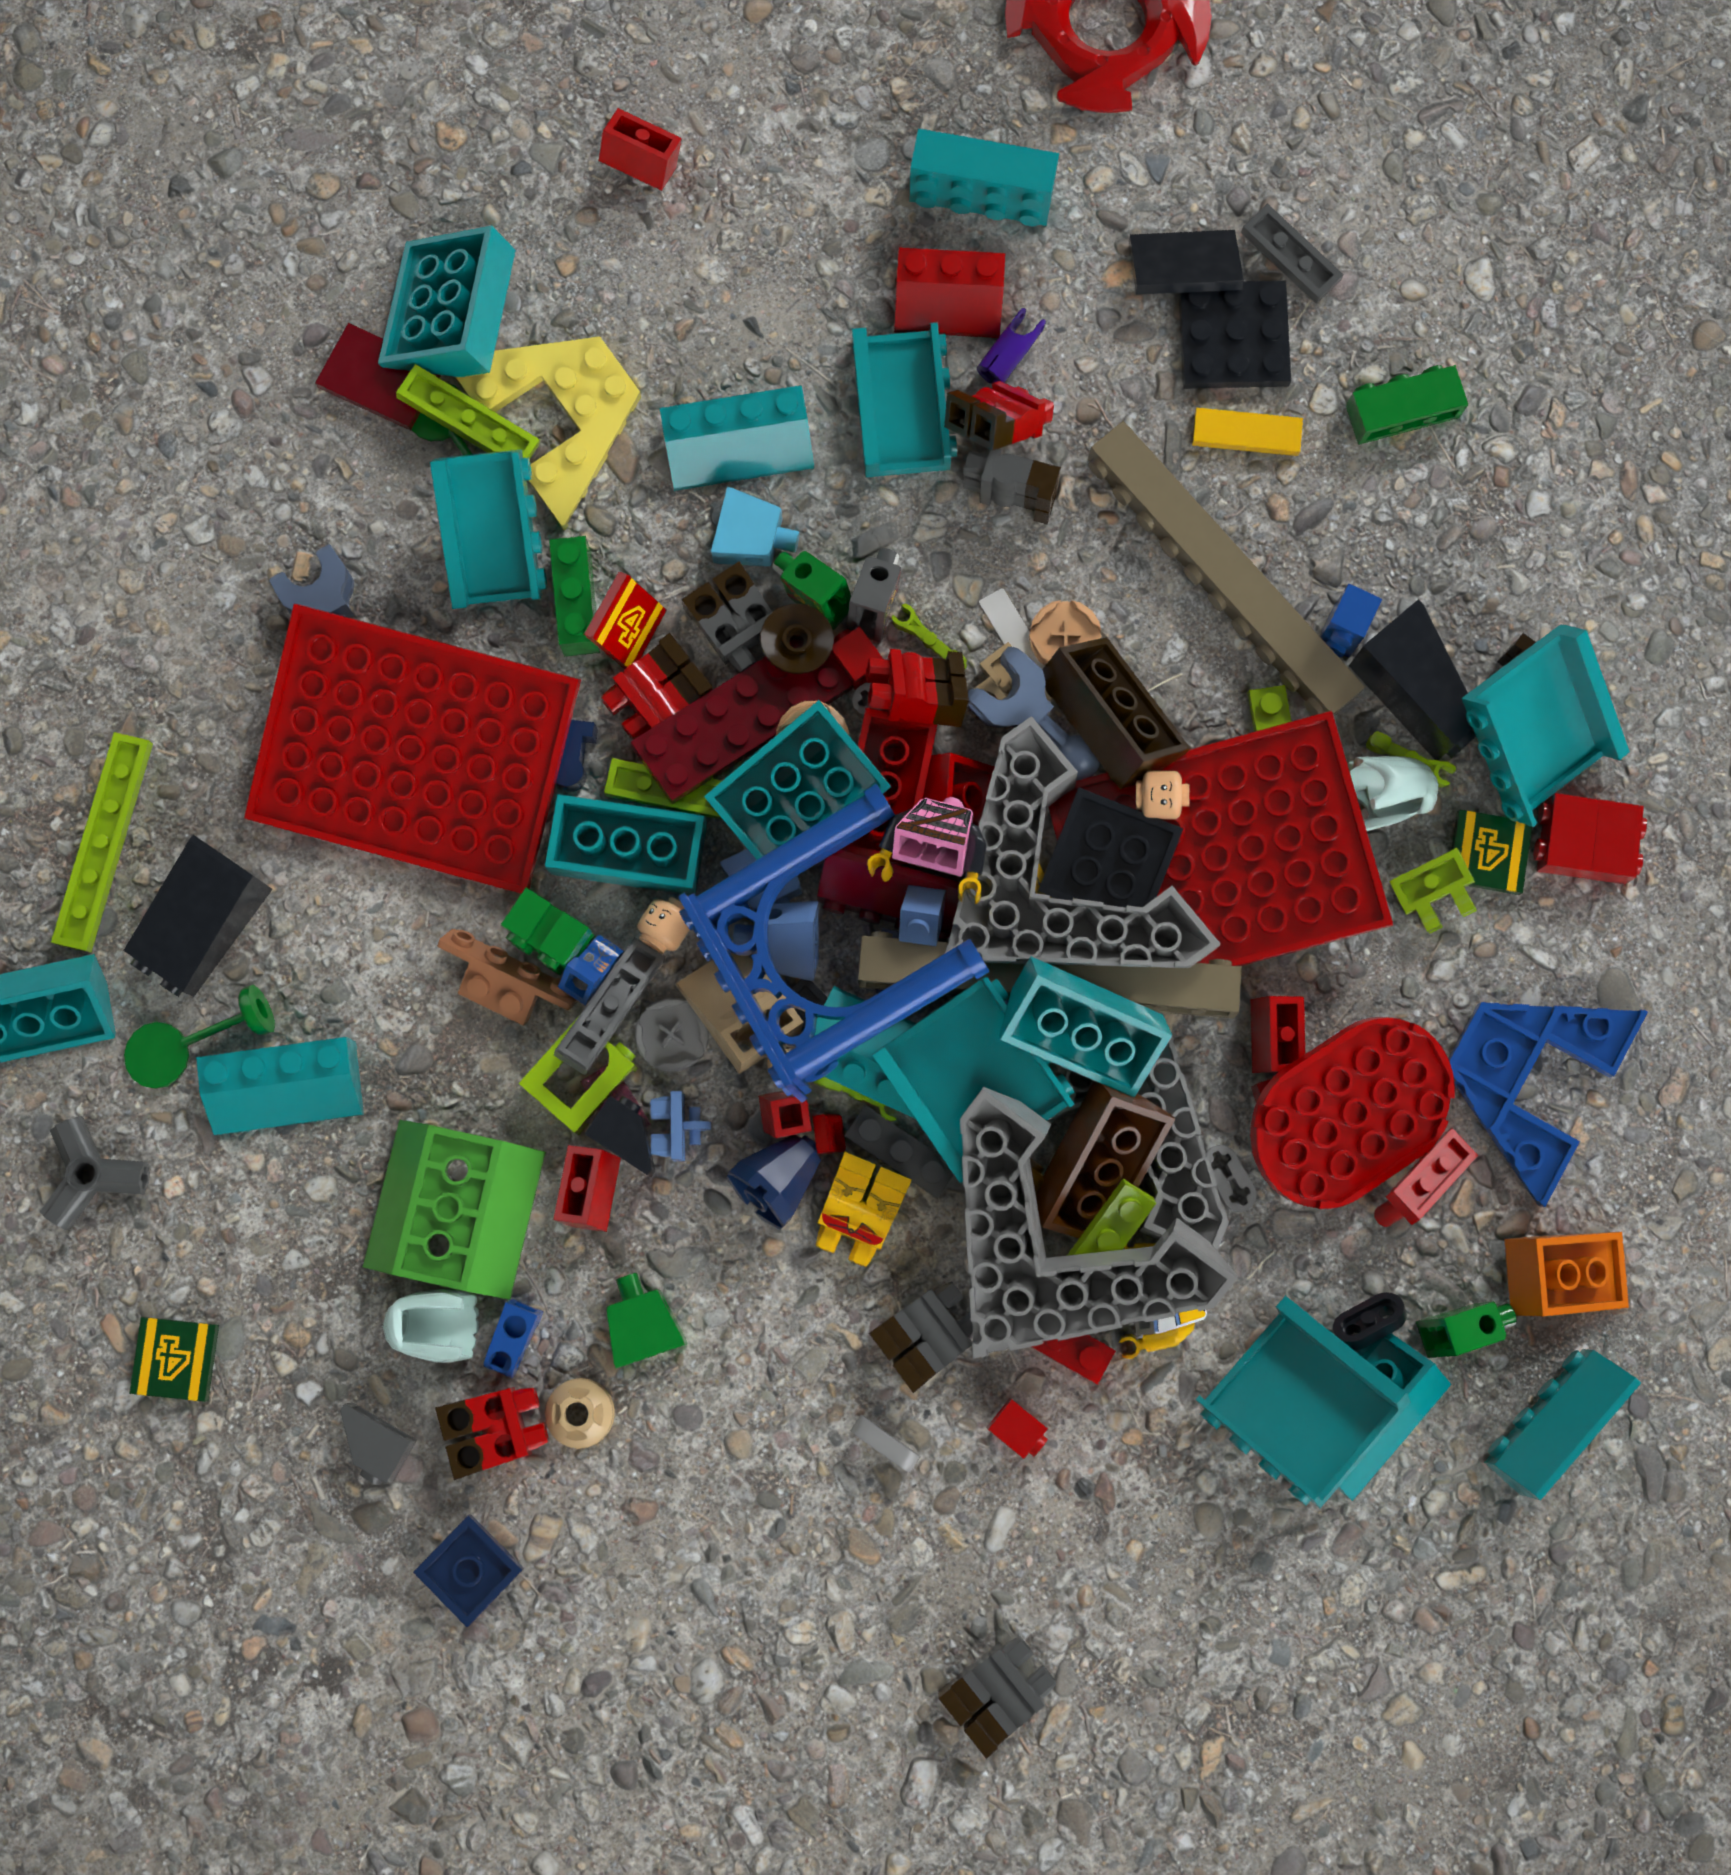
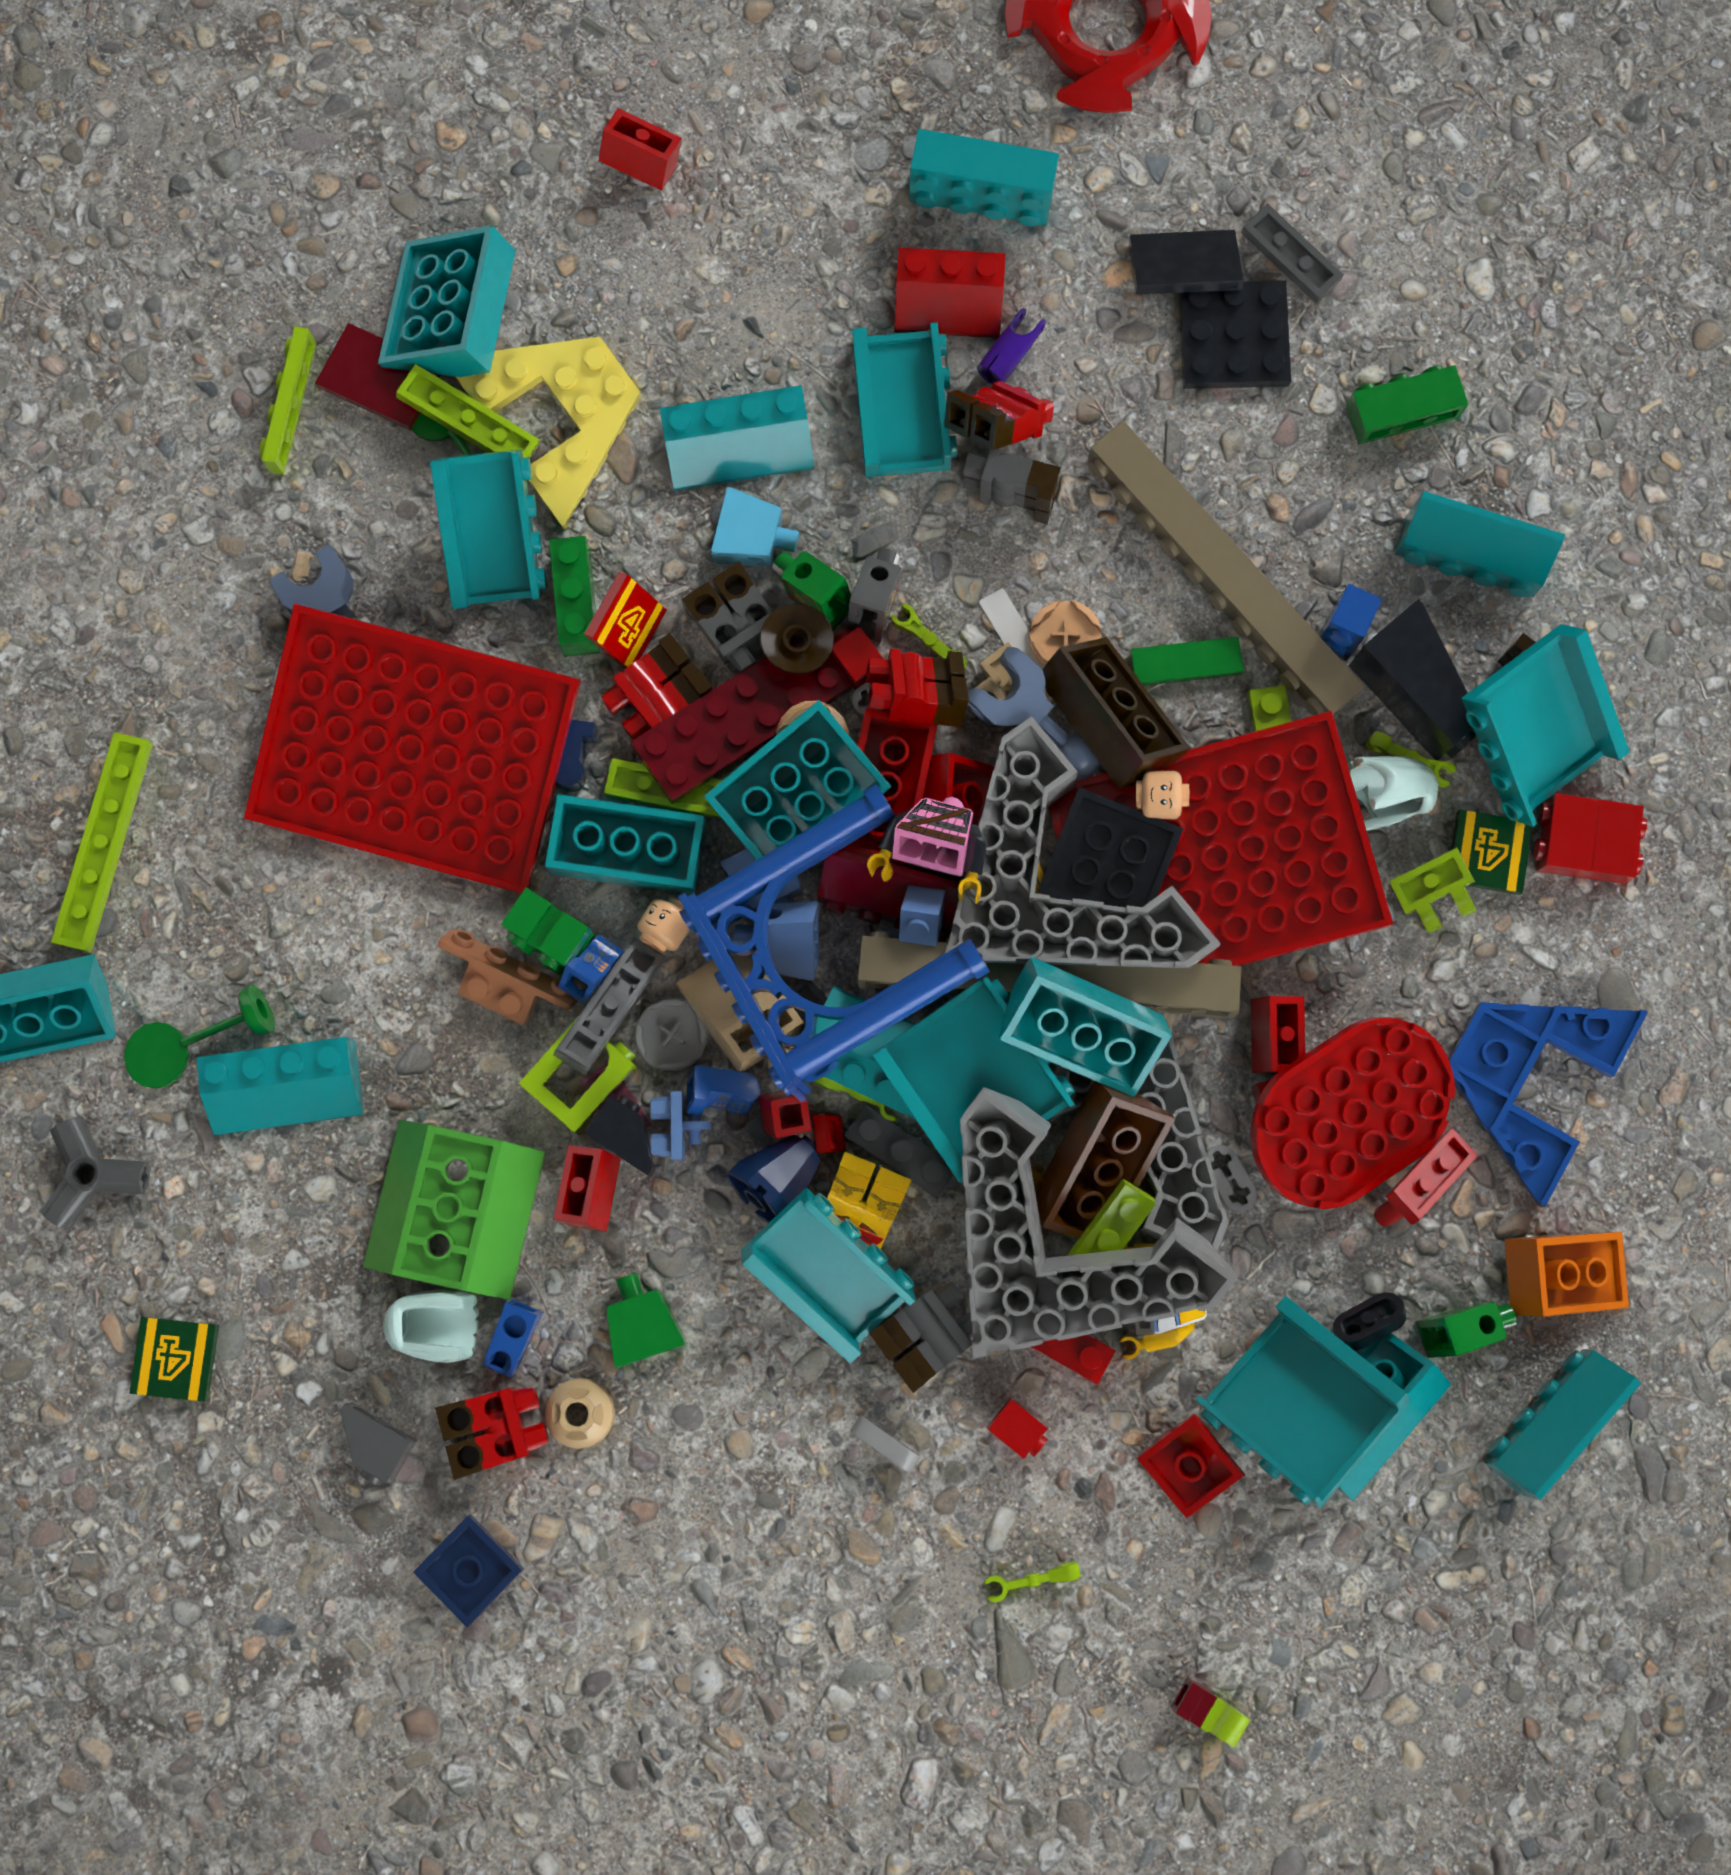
black slope [123,834,272,997] -> none
dark grey hips [938,1636,1057,1759] -> none
yellow tile [1192,407,1303,456] -> none
none -> lime plate [259,326,317,475]
none -> blue leg [687,1065,761,1116]
none -> teal panel [741,1188,916,1364]
none -> lime piece [984,1561,1081,1602]
none -> green tile [1130,637,1244,686]
none -> red slope [1137,1413,1245,1519]
none -> leg [1170,1676,1251,1748]
none -> teal slope [1395,491,1566,598]

